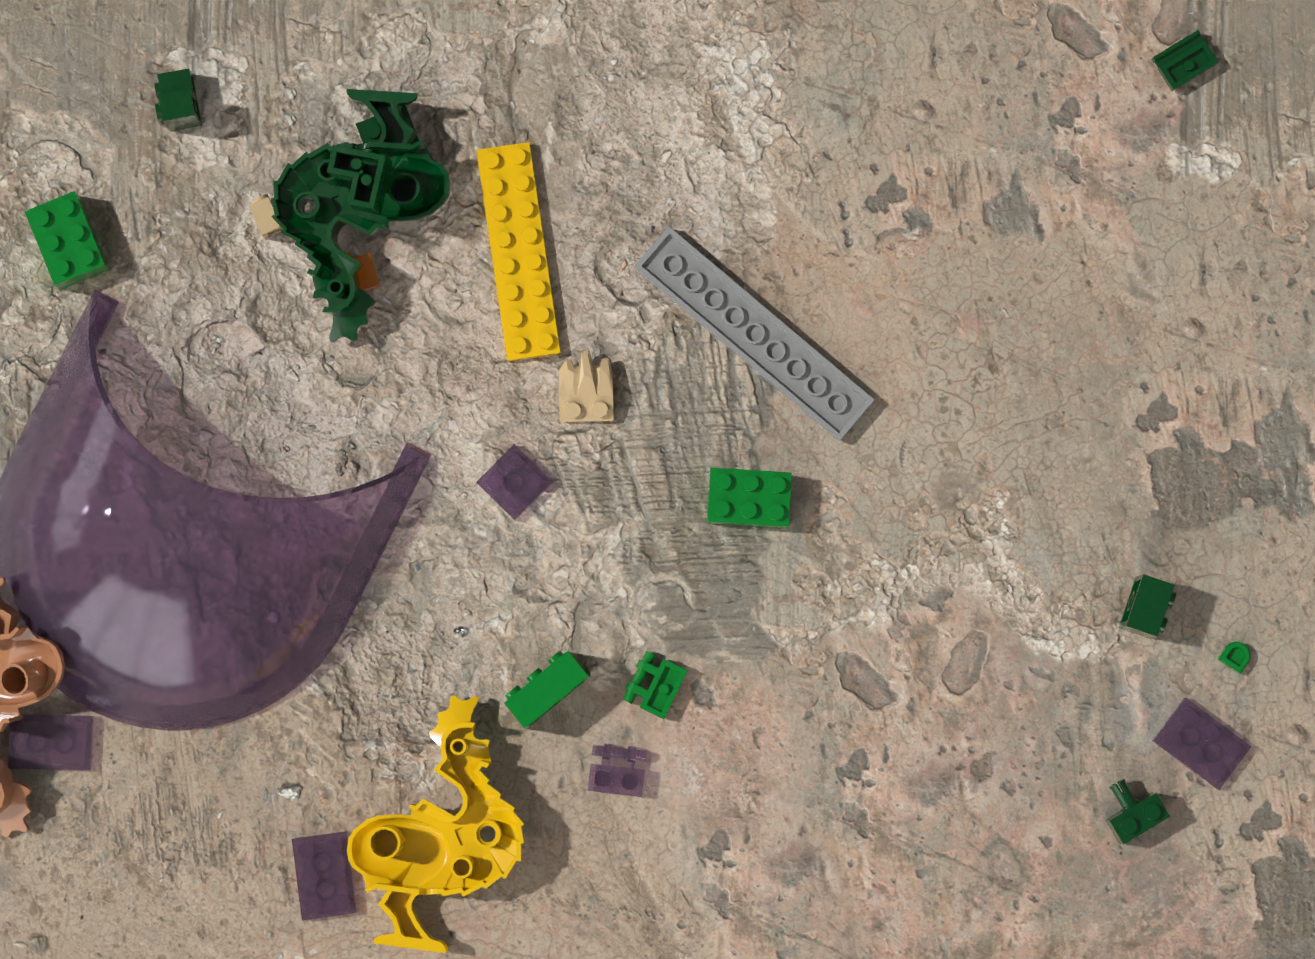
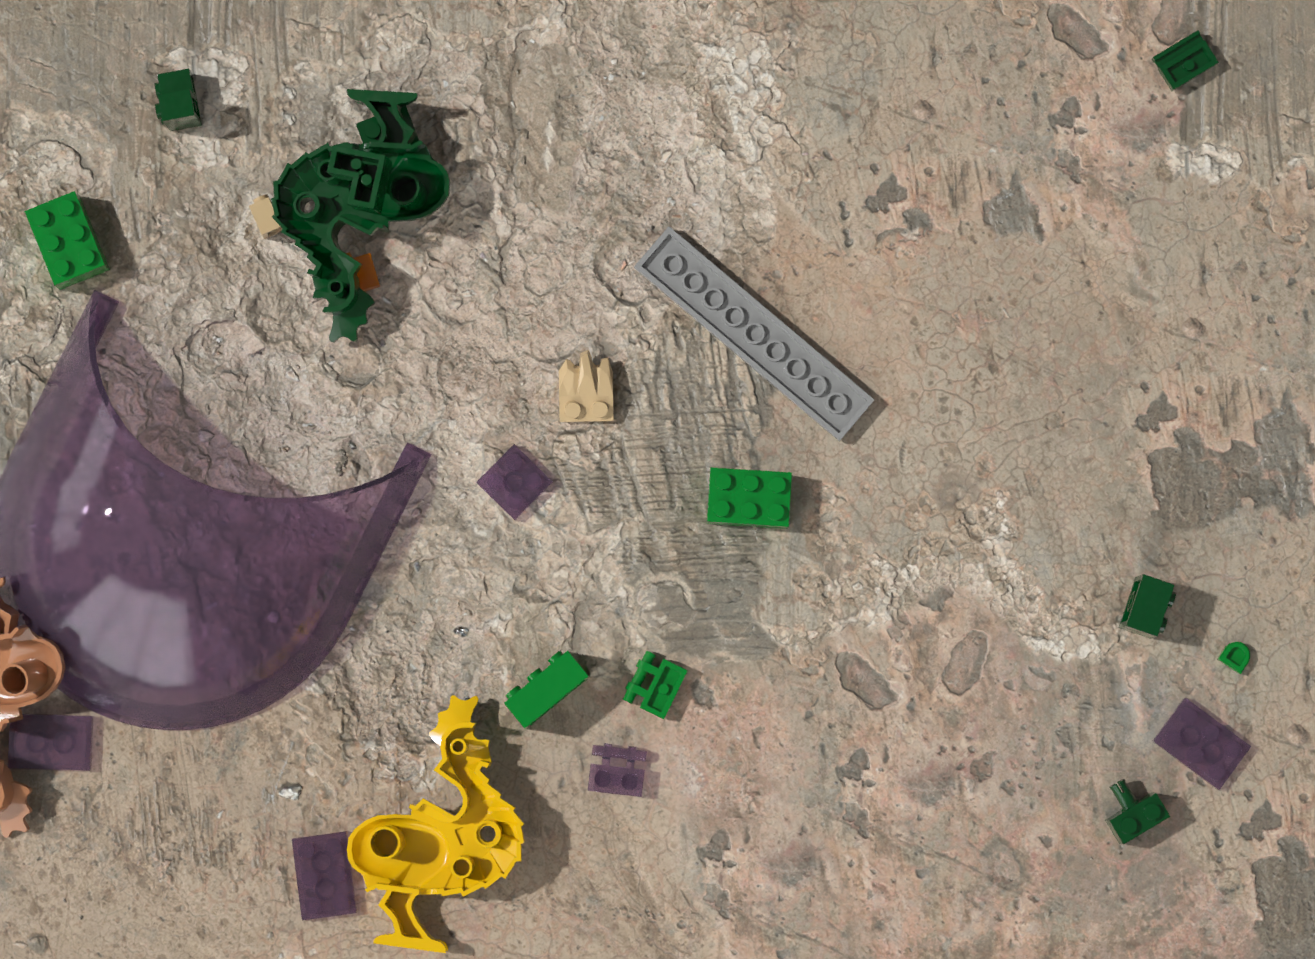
yellow plate [476,142,561,362] -> none

